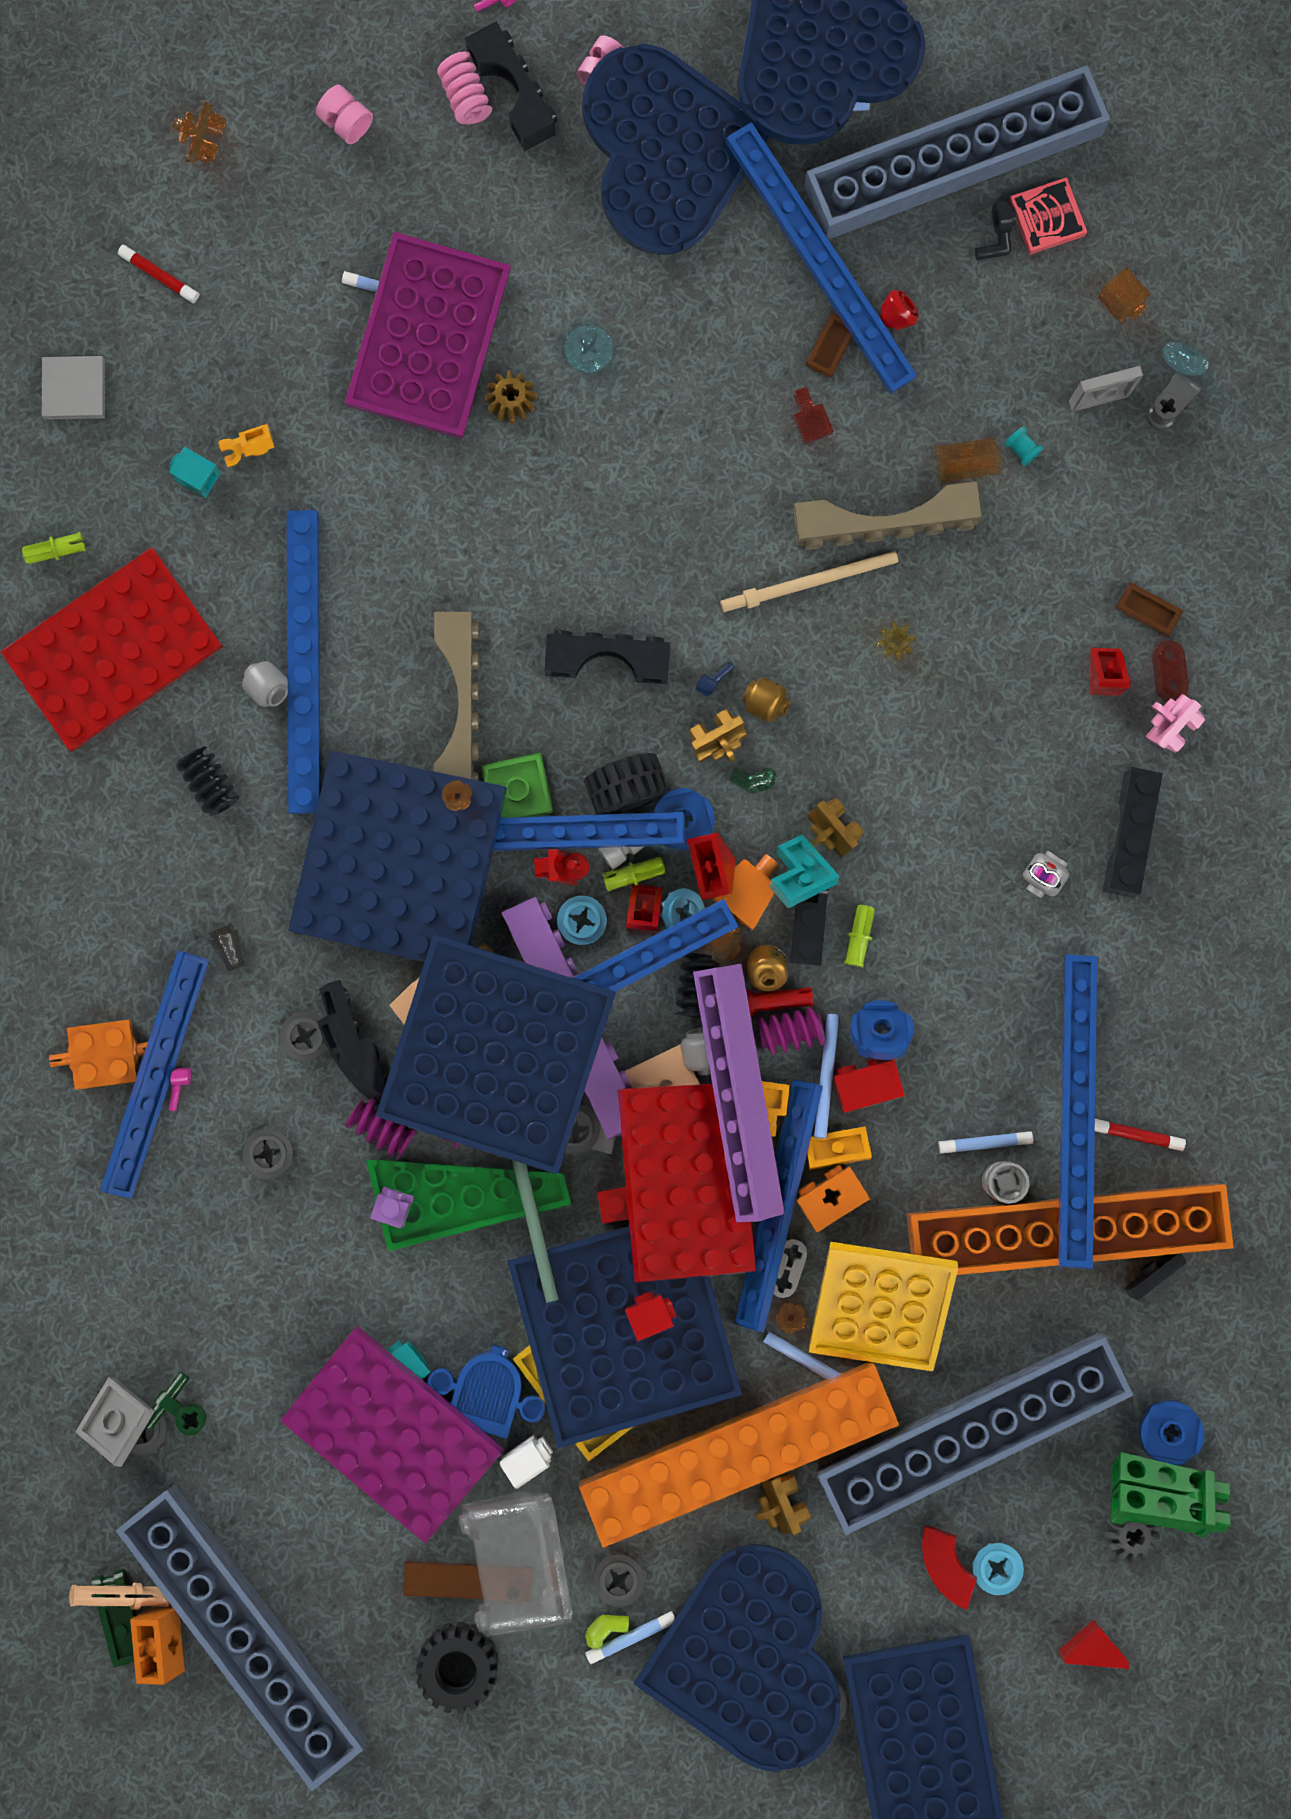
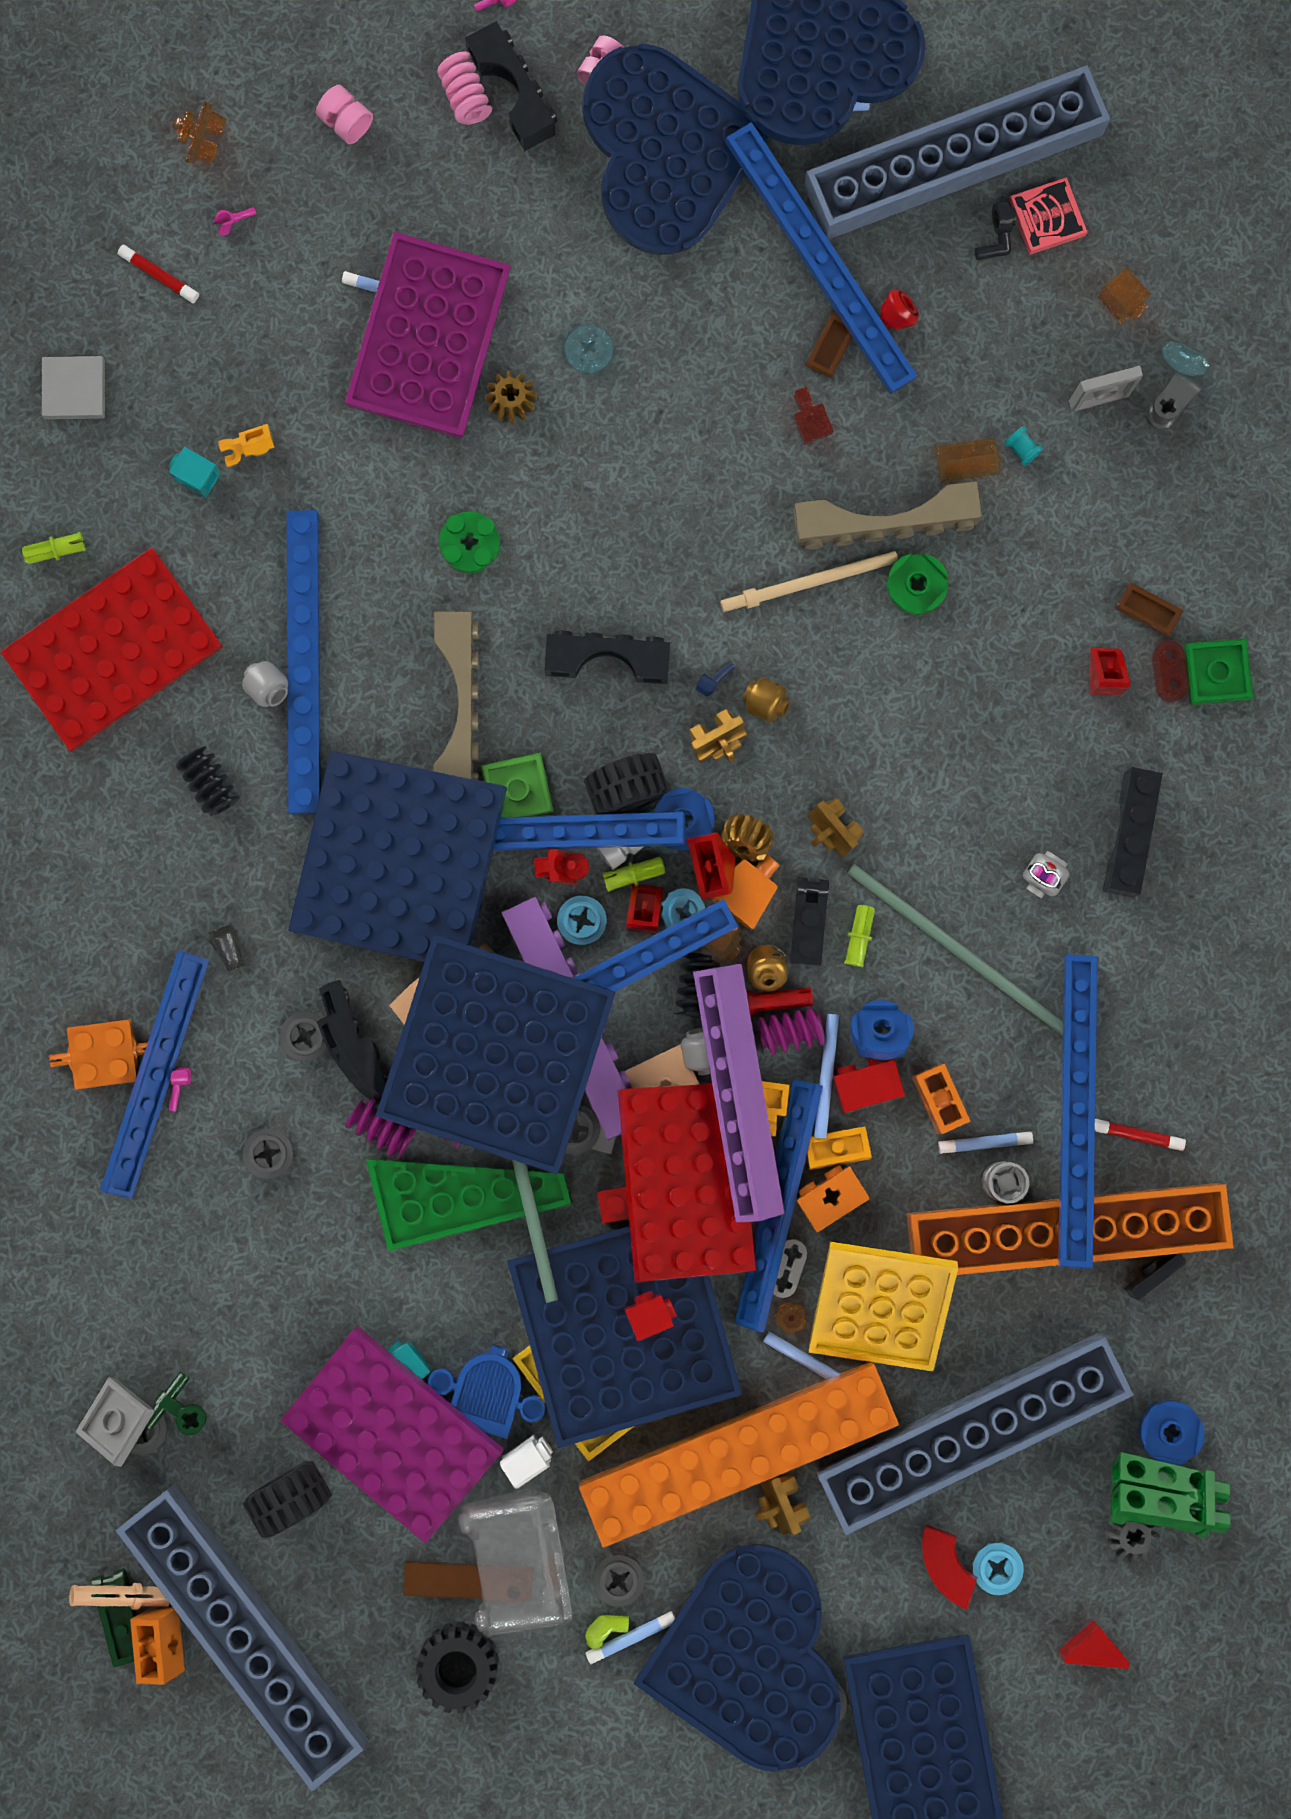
medium lavender brick [370,1187,414,1228] -> none
clear orange plate [442,780,472,811] -> none
clear green arm [729,768,777,794] -> none
teal plate [770,834,840,908] -> none
clear yellow gear [876,621,916,662] -> none
bright pink hips [1146,694,1205,753] -> none
none -> dark pink hand [213,207,256,235]
none -> black tyre [243,1461,332,1538]
none -> green plate [439,512,500,574]
none -> pearl gold gear [721,813,774,862]
none -> sand green piece [847,864,1063,1036]
none -> green plate [886,554,948,616]
none -> orange brick [911,1063,971,1134]
none -> green plate [1183,638,1253,706]

